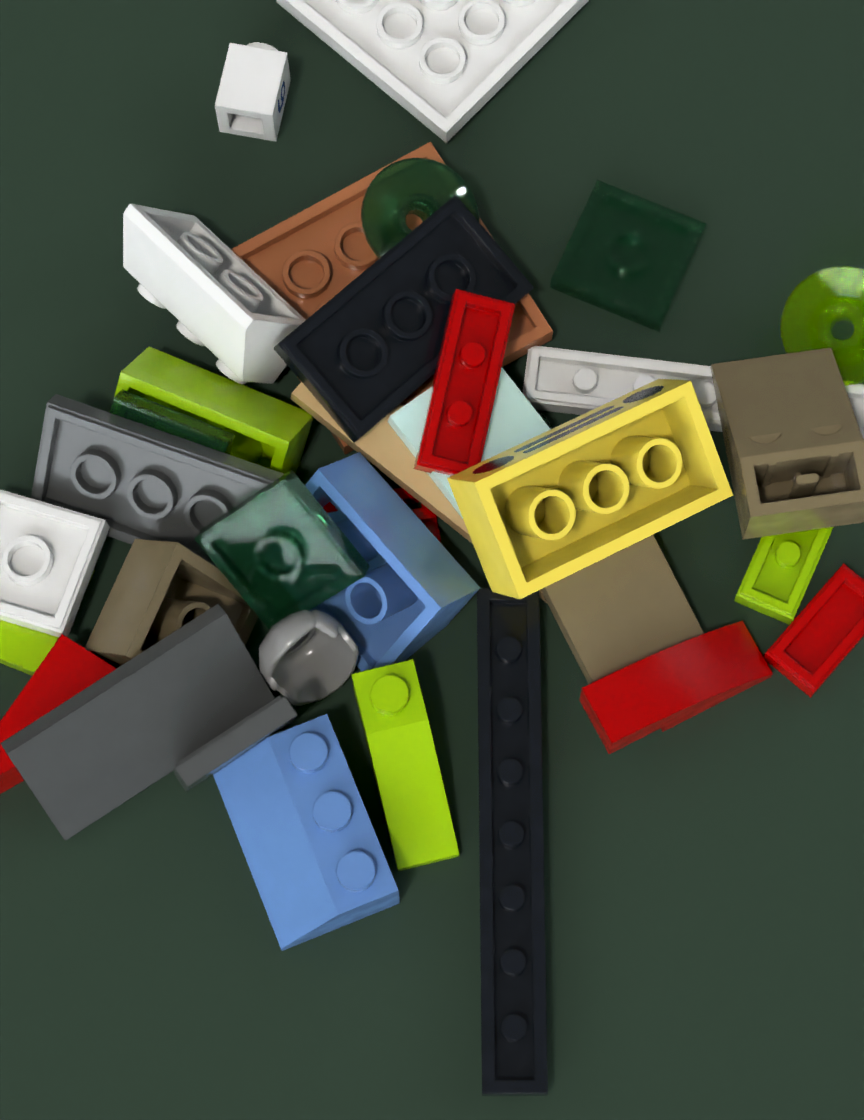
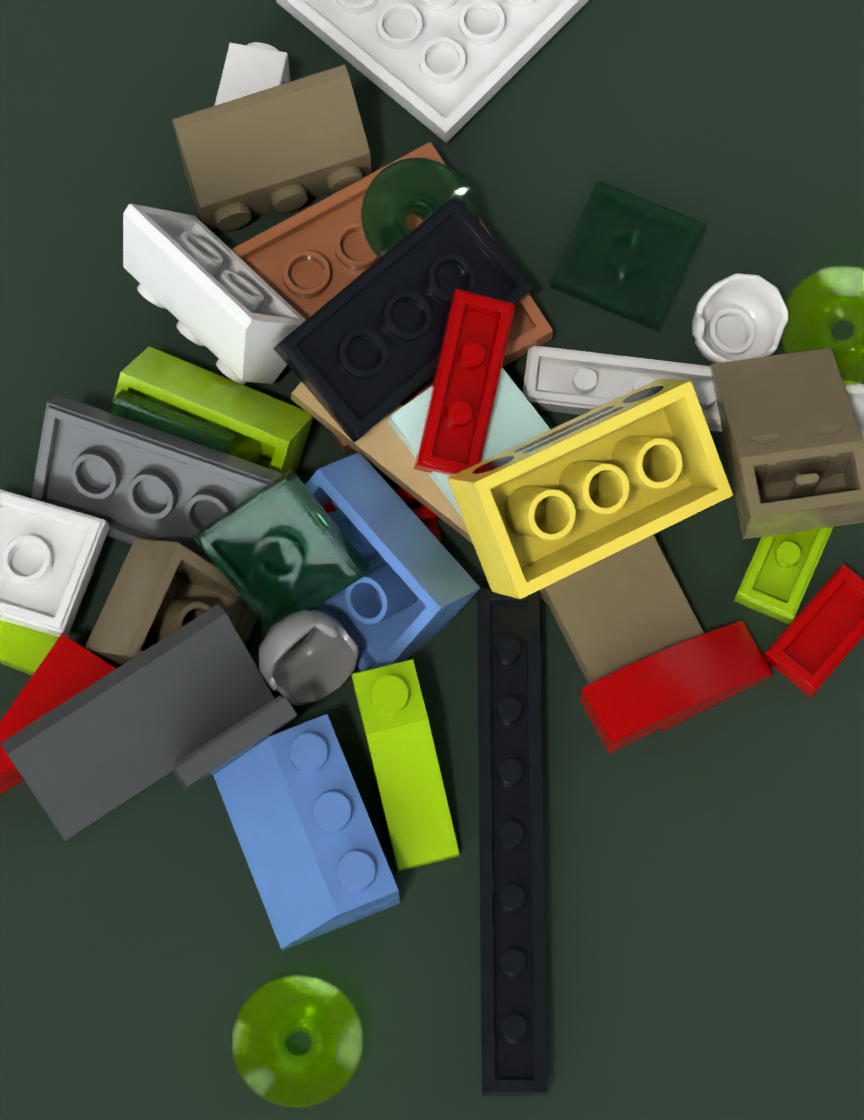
none -> dark tan slope [172,64,372,231]
none -> clear neon green dish [232,975,363,1108]
none -> white hair [692,273,789,364]

